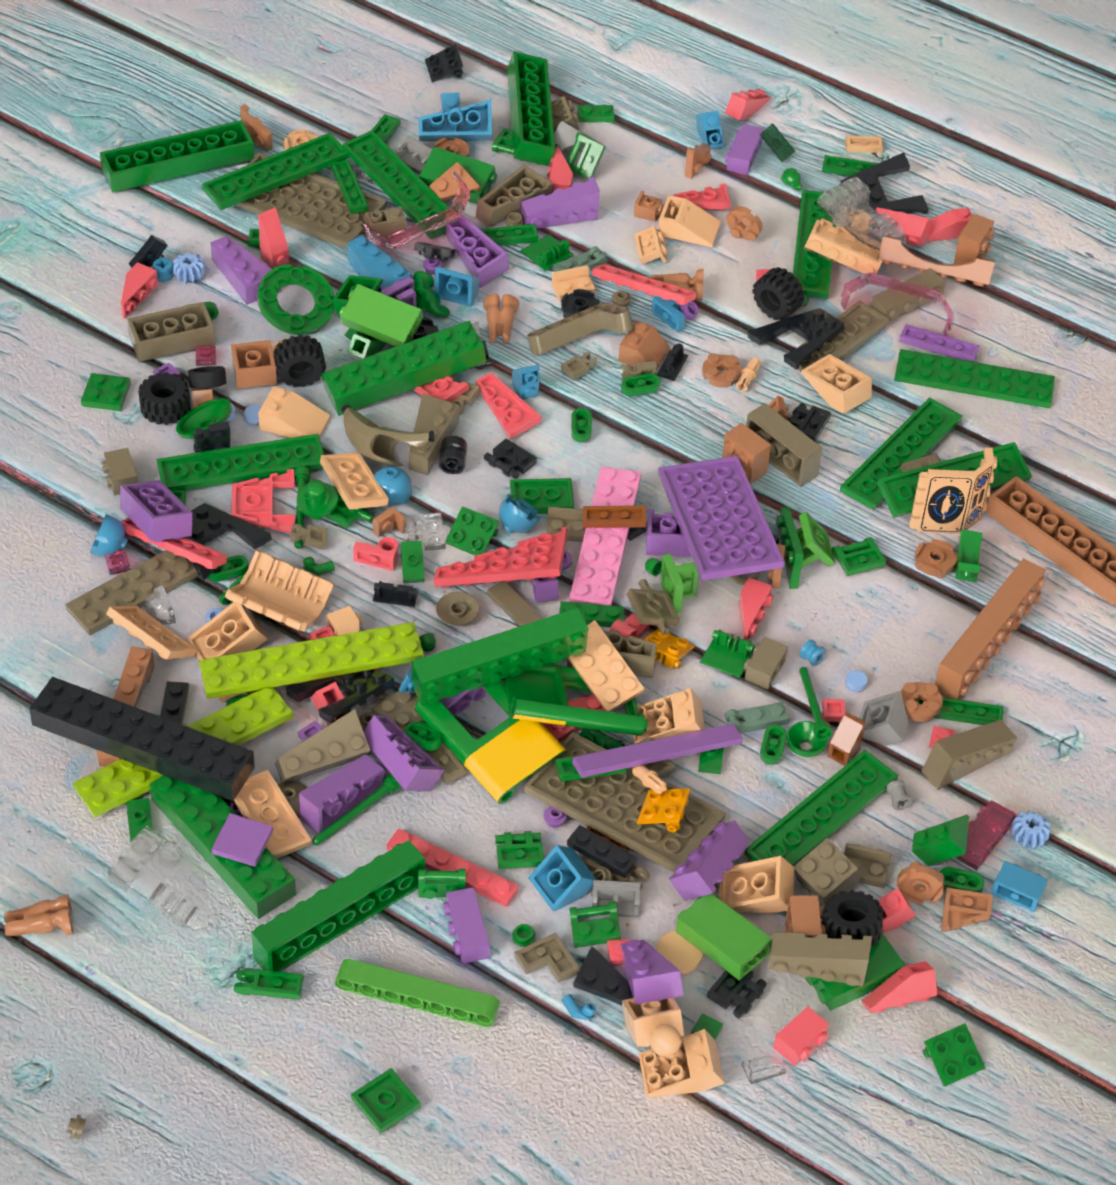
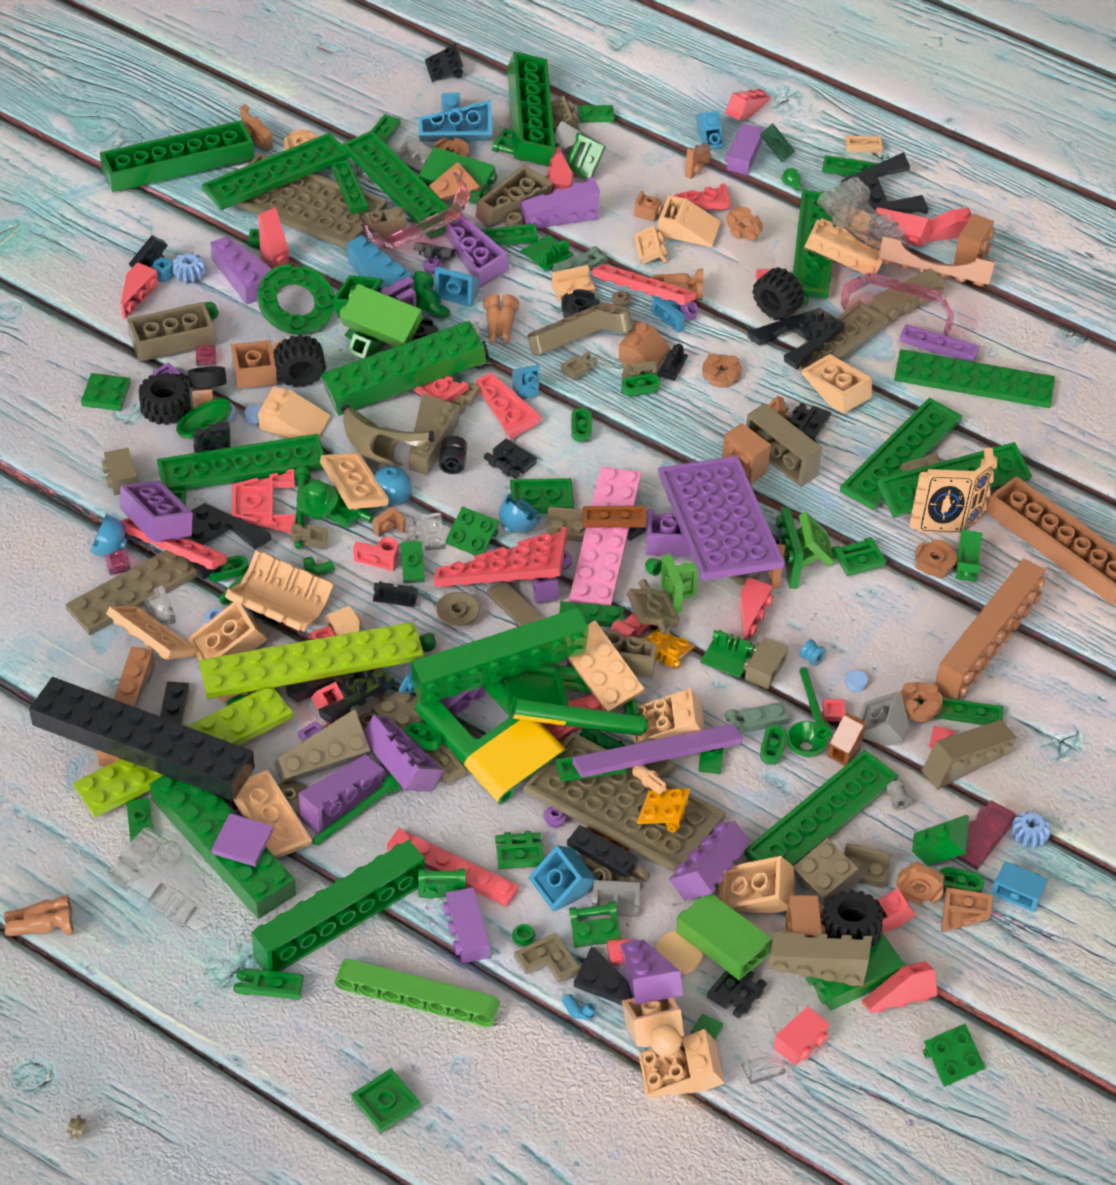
light nougat axle [736,357,761,392] -> none

